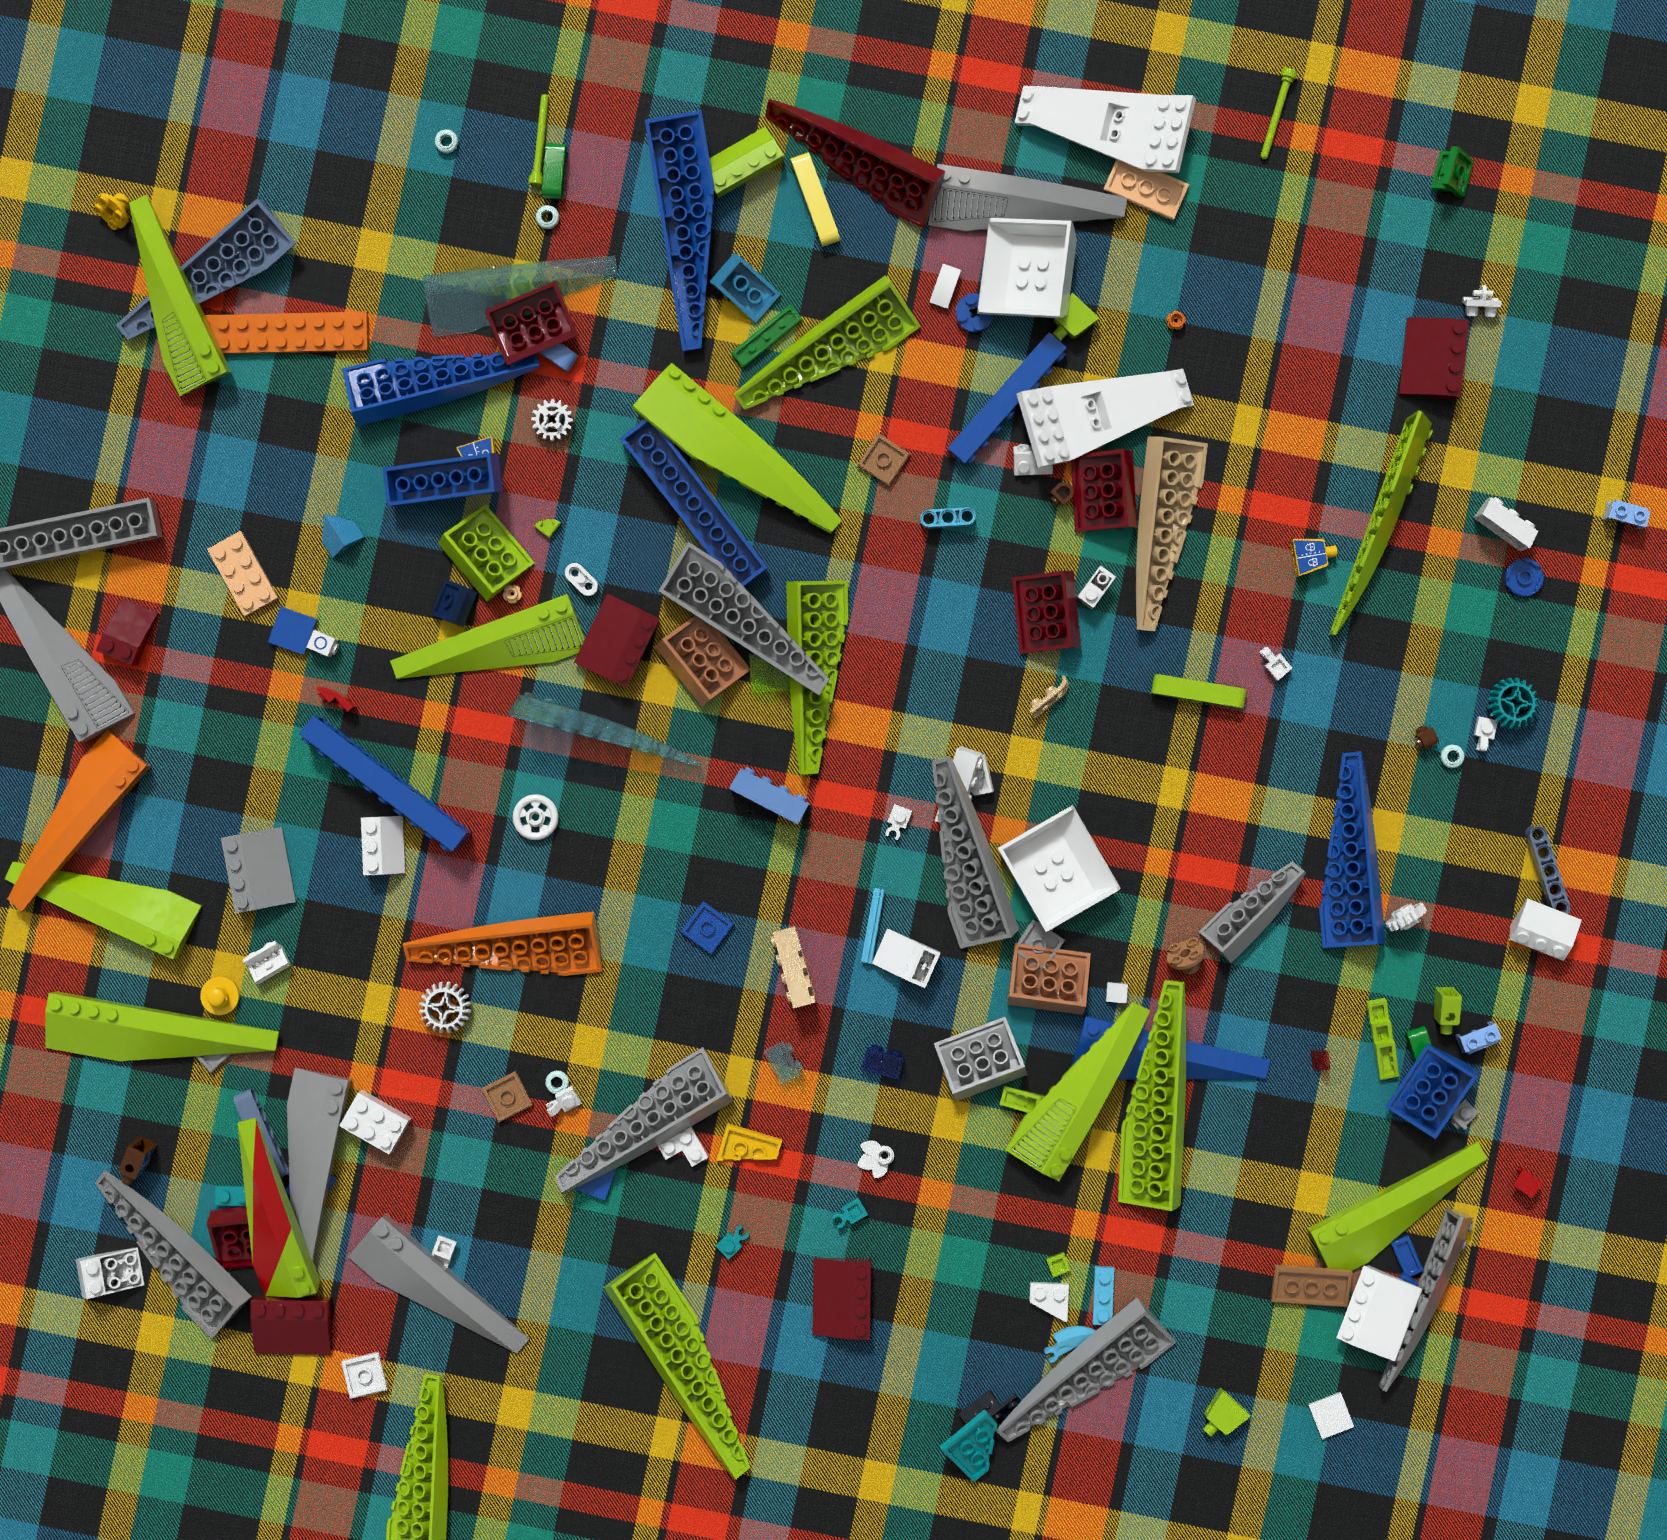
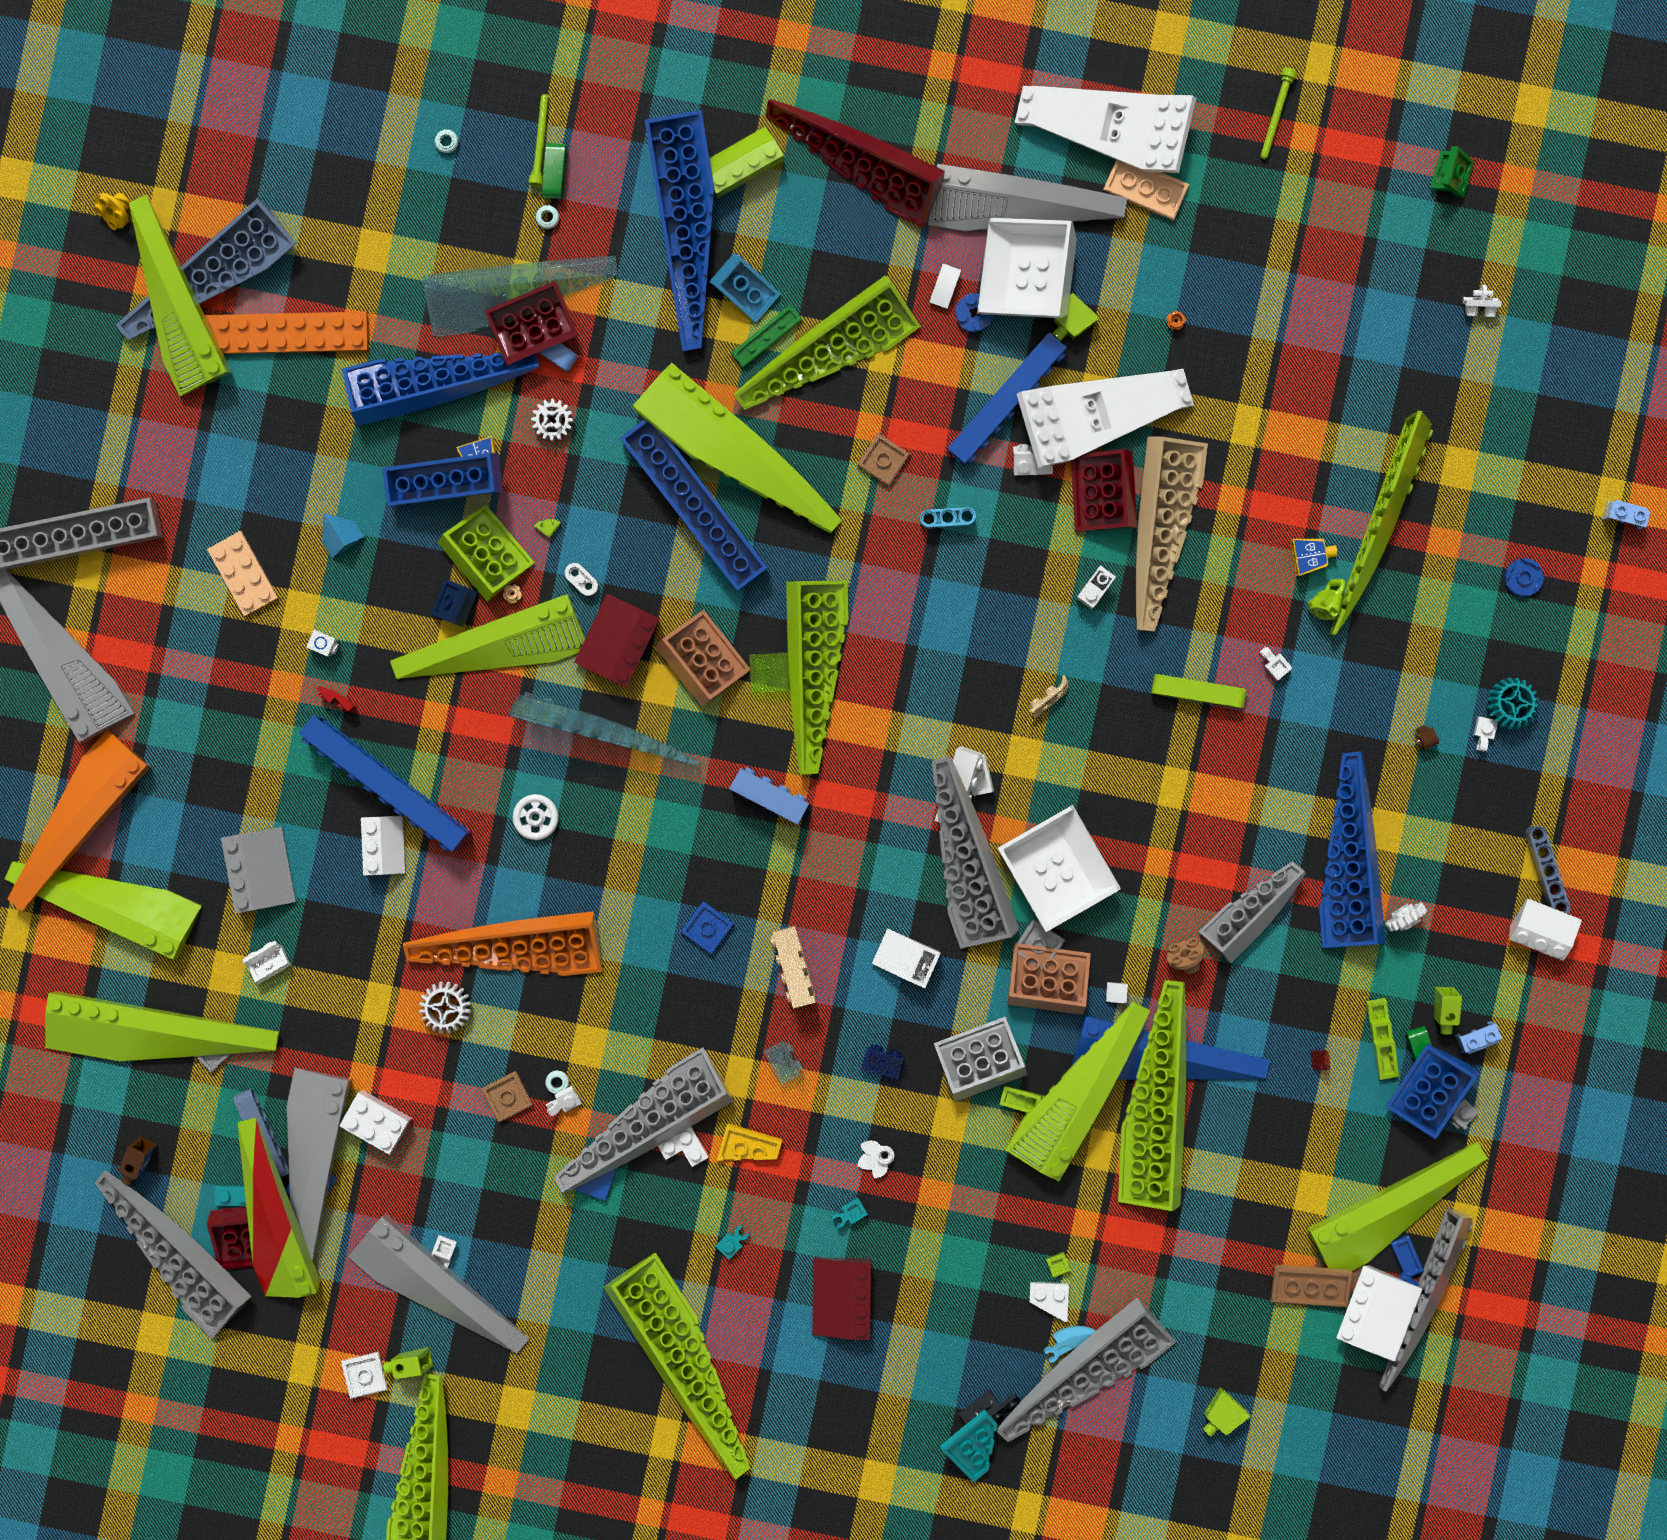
white slope [76,1247,144,1299] -> none
dark red slope [96,599,159,666] -> none
yellow plate [200,976,240,1015] -> none
dark red slope [251,1295,332,1355] -> none
blue tile [268,606,318,655] -> none
light grey wedge [659,542,830,695] -> none
light yellow beam [790,152,840,247] -> none
medium azure axle [861,888,885,964] -> none
white plate [886,804,912,840] -> none
dark red slope [1012,570,1081,654] -> none
reddish brown plate [1050,482,1074,507] -> none
medium azure plate [1092,1266,1114,1325] -> none
white piece [1308,1392,1354,1439] -> none
dark red slope [1399,317,1469,400] -> none
light aqua piece [1440,744,1465,768] -> none
white slope [1473,497,1538,551] -> none
red panel [1513,1167,1543,1198] -> none
none -> lime torso [384,1347,433,1379]
none -> lime piece [1308,579,1346,620]

